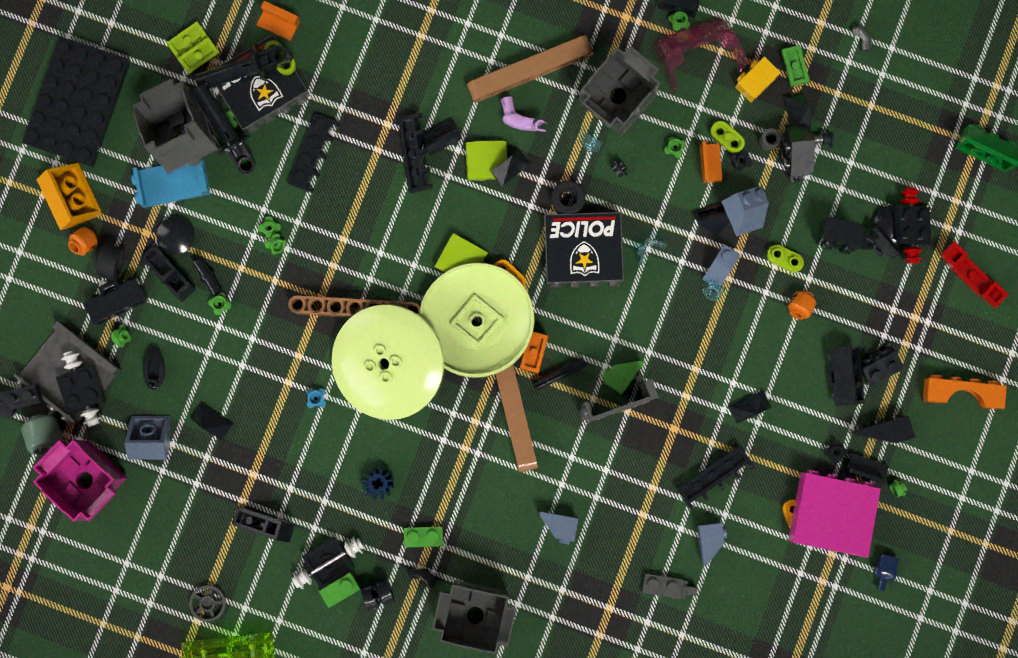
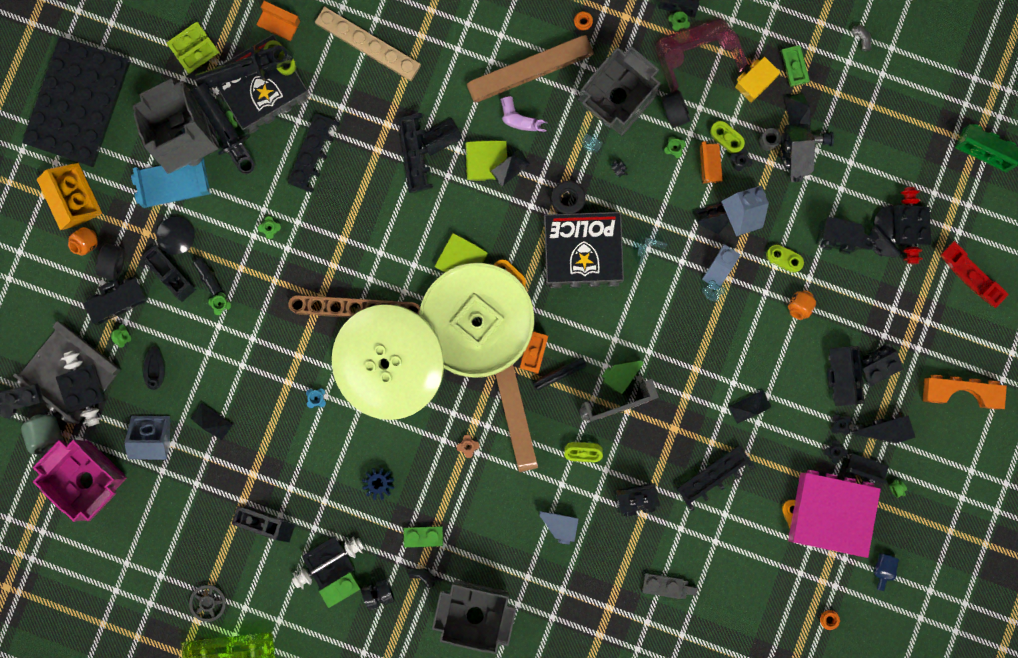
bright green plate [265,233,286,255] -> none
sand blue slope [697,523,727,565] -> none
none -> tan plate [315,7,421,81]
none -> nougat plate [456,435,480,458]
none -> lime plate [564,442,603,462]
none -> orange plate [574,11,593,31]
none -> black hinge [614,483,660,517]
none -> black tyre [662,90,690,128]
none -> orange plate [820,610,840,630]
none -> black plate [831,415,851,435]

